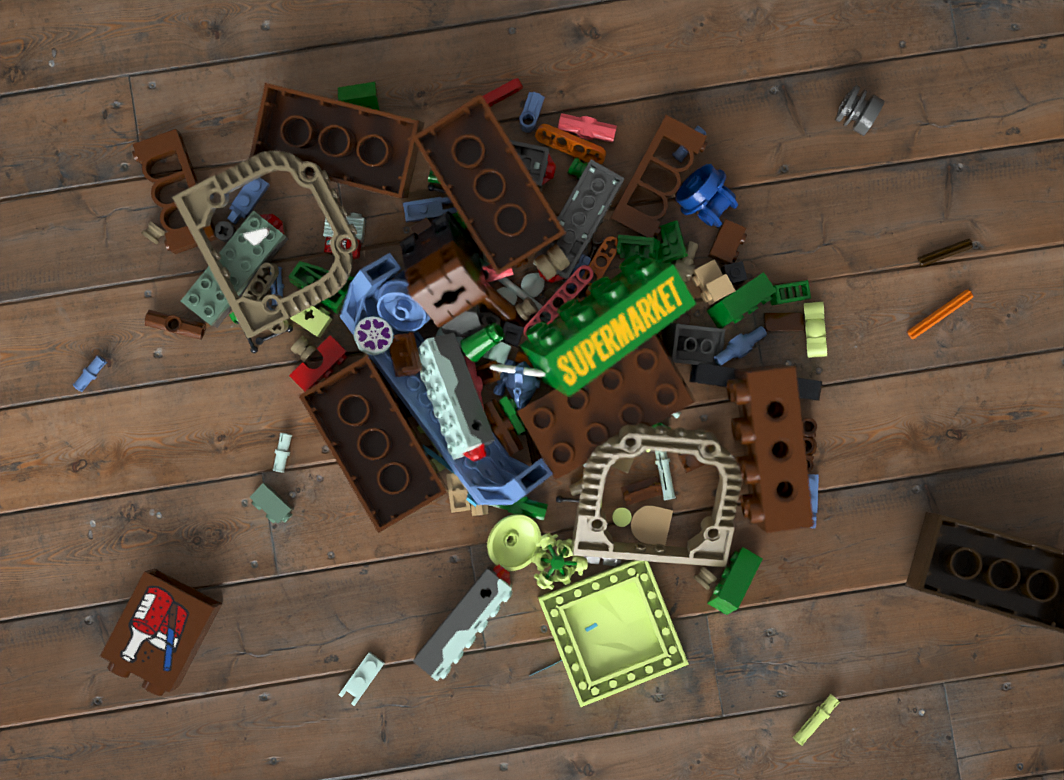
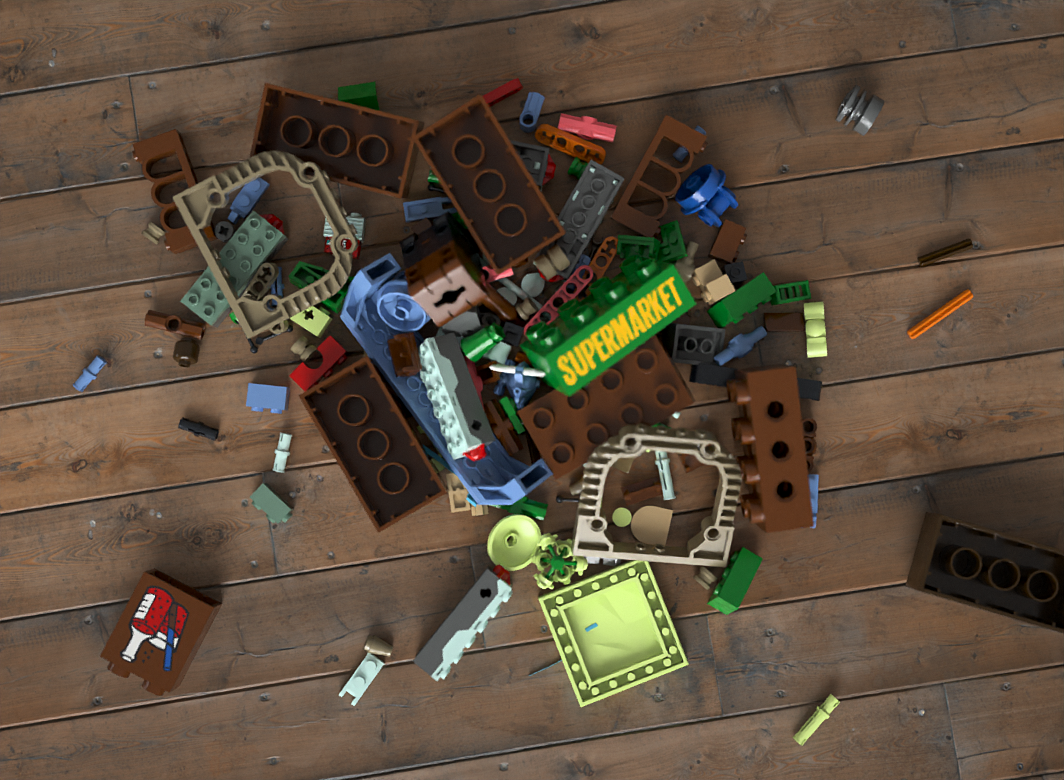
white slope [243,228,270,245] -> none
tile [354,316,393,355] -> none
none -> dark brown head [173,338,200,367]
none -> black pin [178,417,219,441]
none -> medium blue brick [246,383,290,414]
none -> dark tan cone [363,635,393,657]

